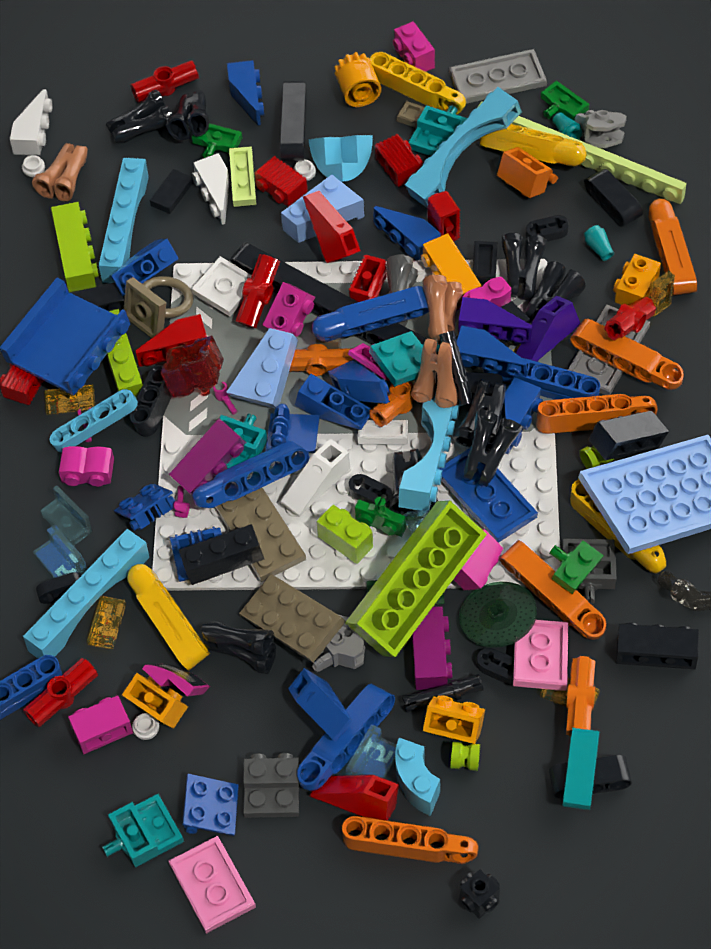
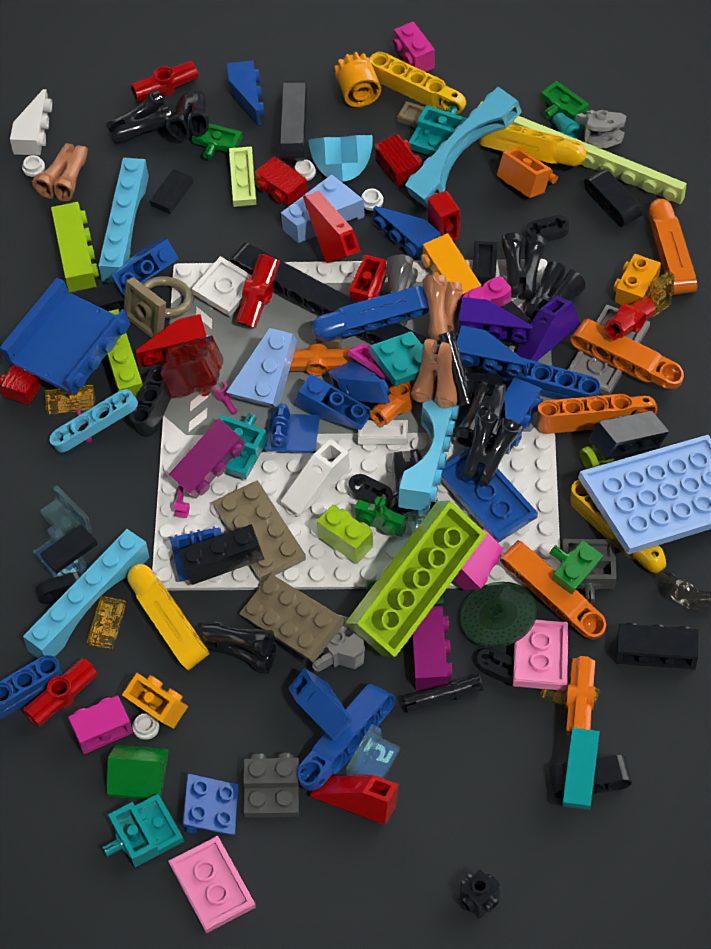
dark pink brick [59,446,114,487] -> none
blue hinge [114,484,175,531] -> none
dark pink slope [142,664,210,696] -> none
white slope [192,153,229,225] -> none
blue piece [192,441,309,508] -> none
dark pink brick [263,282,315,337] -> none
orange piece [342,816,478,864] -> none
medium azure brick [395,738,440,816] -> none
light orange brick [423,695,485,744] -> none
light grey tile [449,49,547,104] -> none
lime wheel [451,742,480,771] -> none
teal cone [583,225,614,261] -> none
none -> black tile [40,524,98,574]
none -> green slope [107,745,169,799]
none -> white plate [361,189,383,210]

